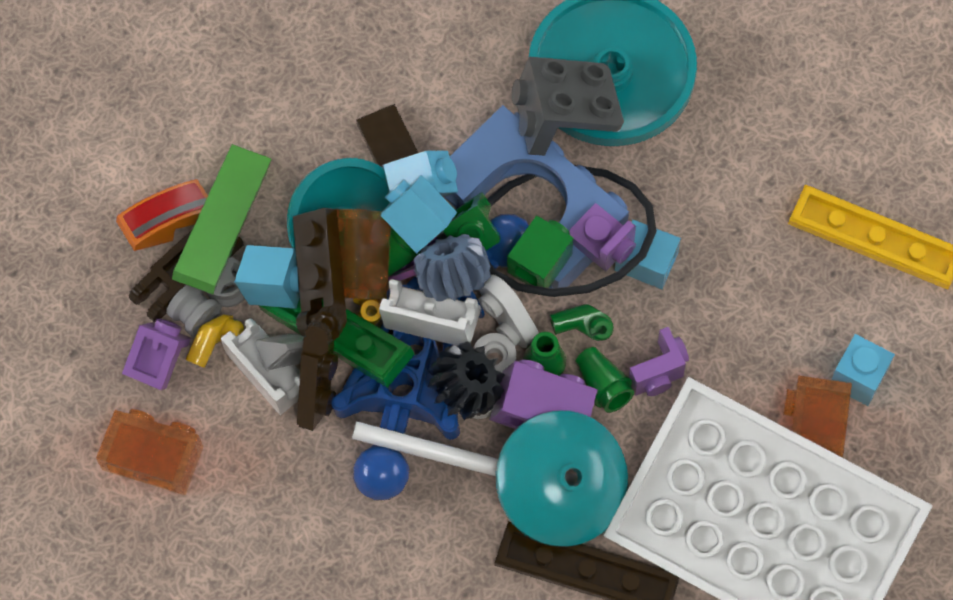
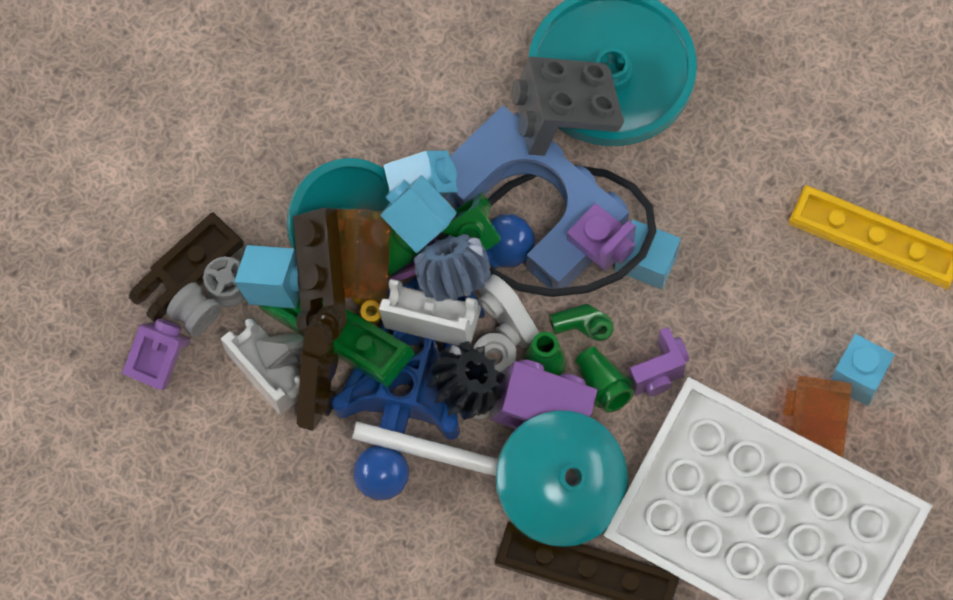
clear orange brick [96,409,203,495] -> none
slope [116,179,208,251] -> none
bright green tile [172,144,271,294] -> none
yellow arm [185,314,244,368] -> none
dark brown tile [356,104,418,168] -> none
green brick [507,215,573,288] -> none

